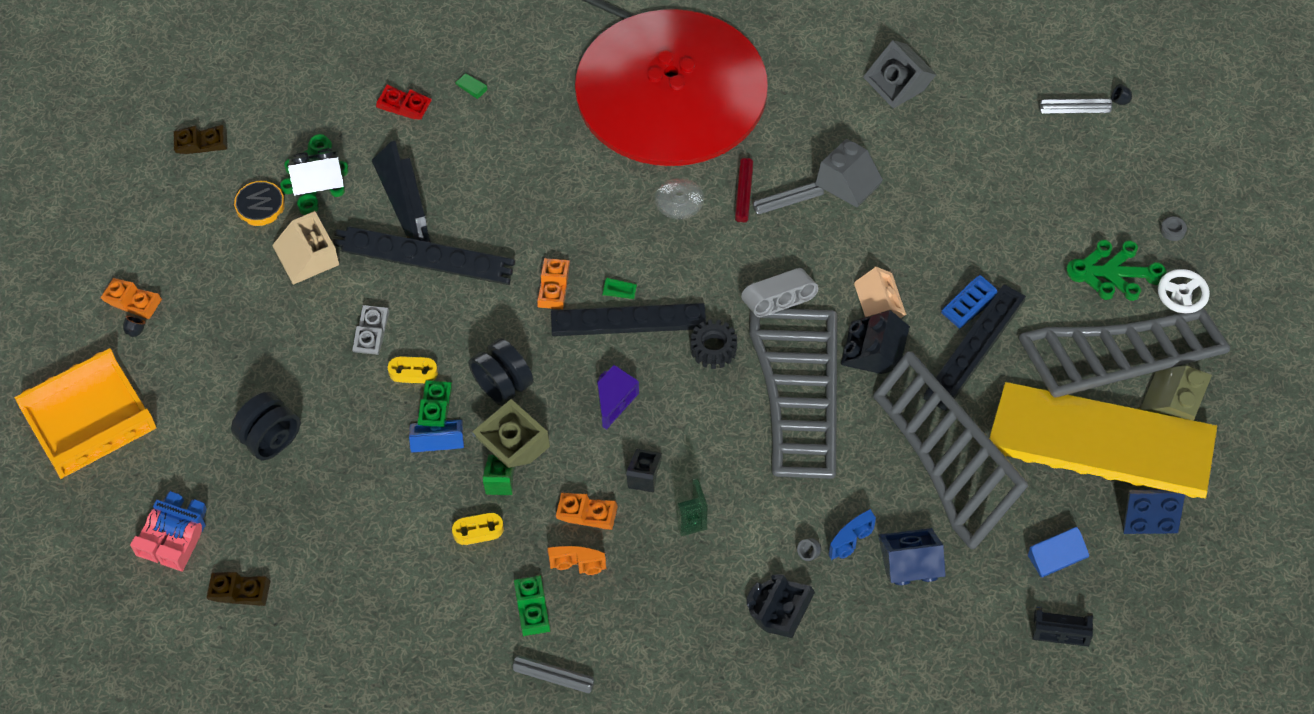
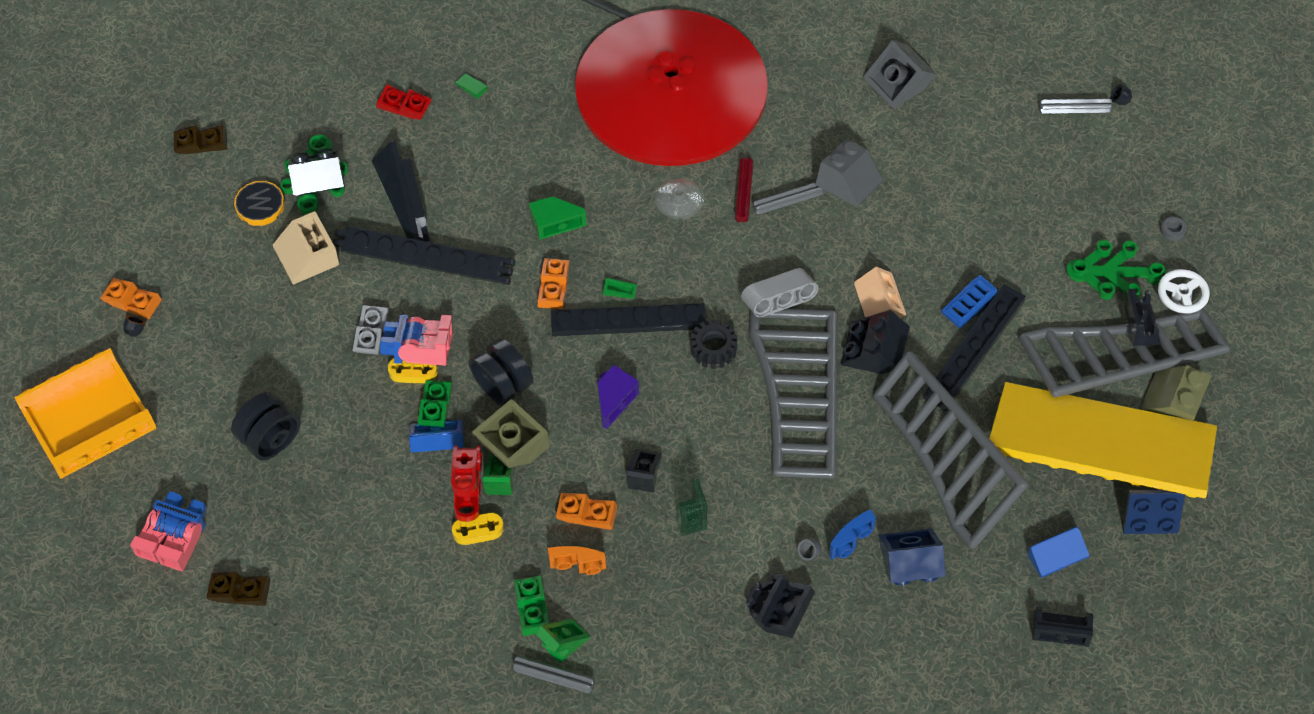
none -> coral hips [380,315,452,366]
none -> red piece [451,445,482,522]
none -> green slope [529,196,587,240]
none -> green slope [536,618,591,664]
none -> black hinge [1125,289,1160,346]

